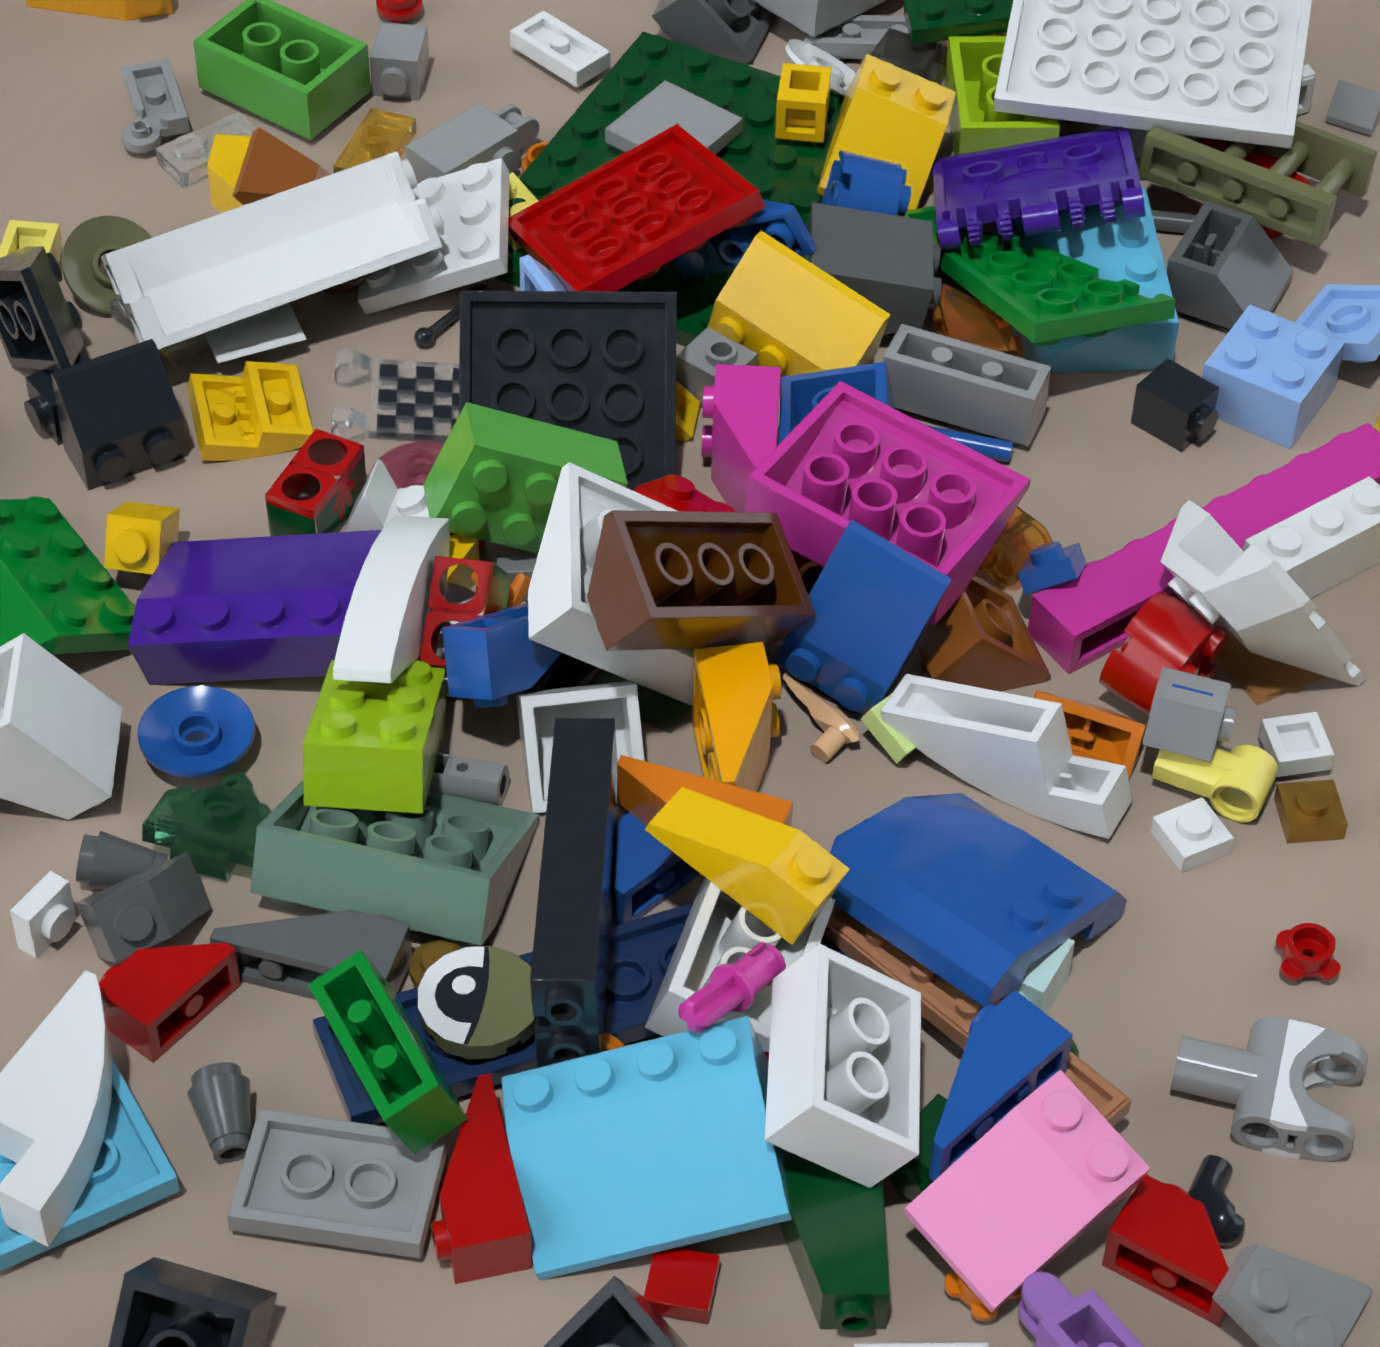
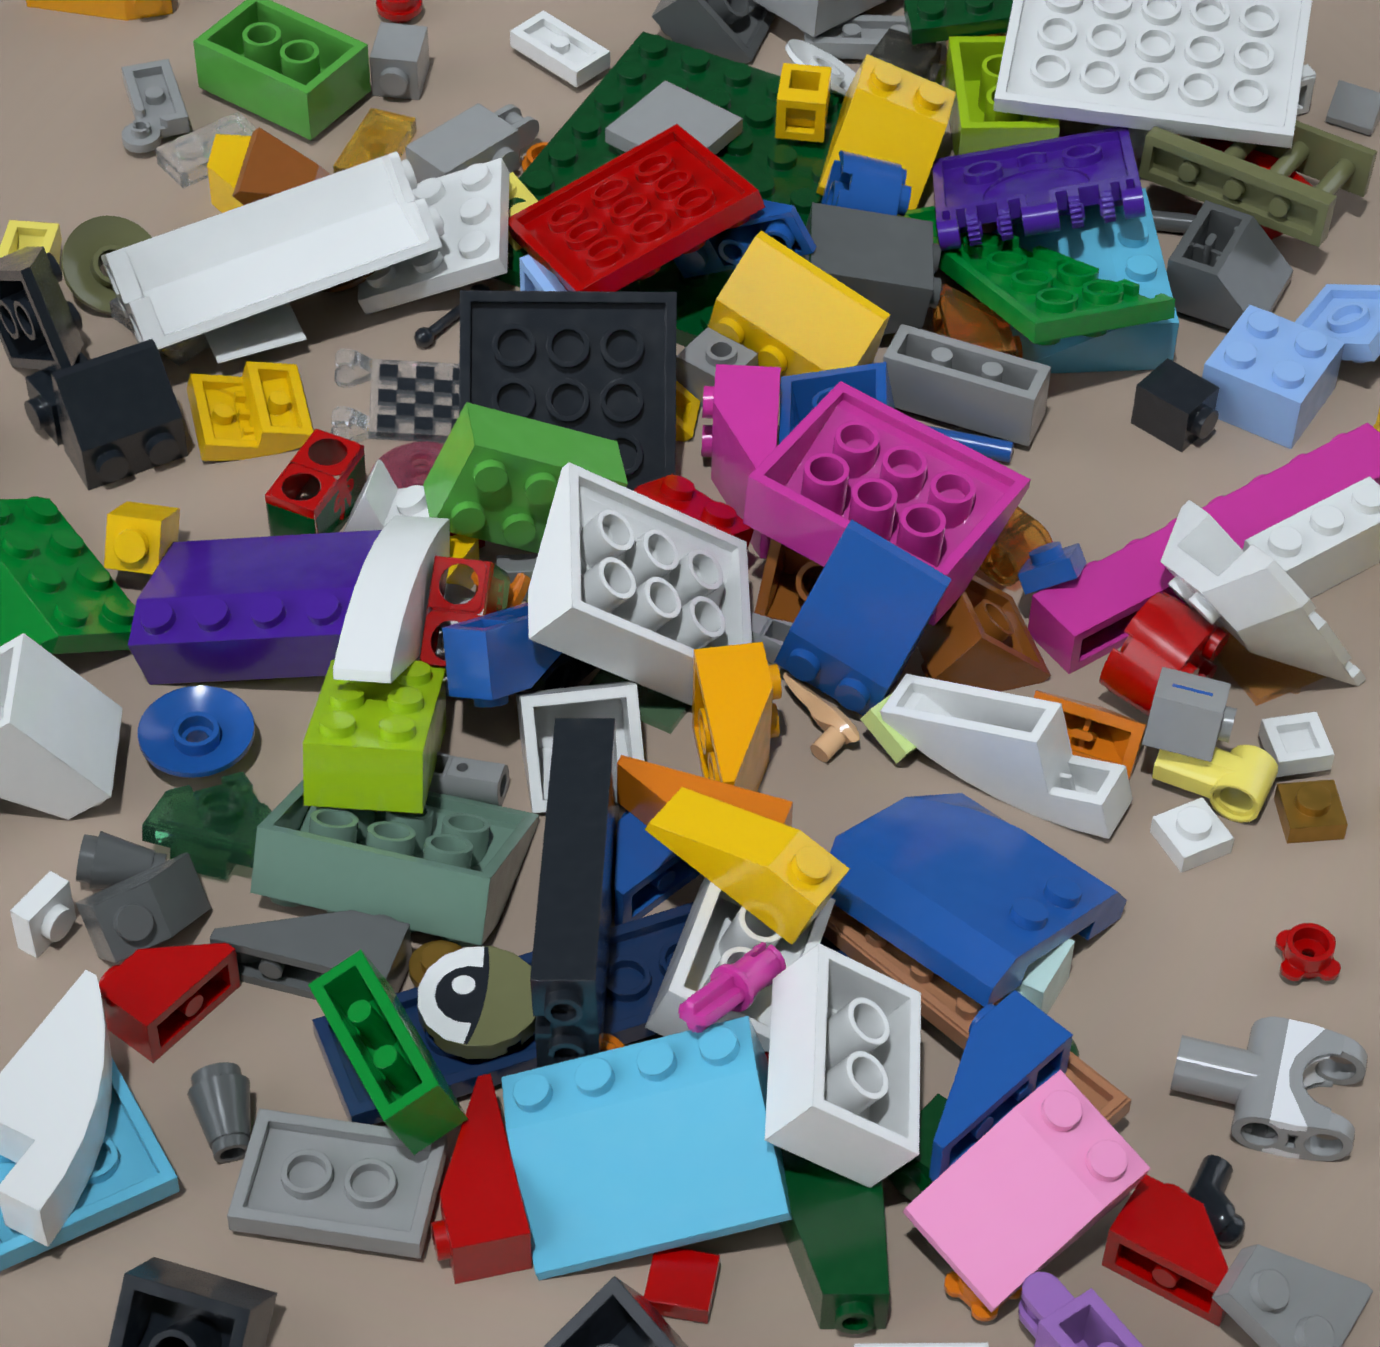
reddish brown slope [587,510,816,651] -> none

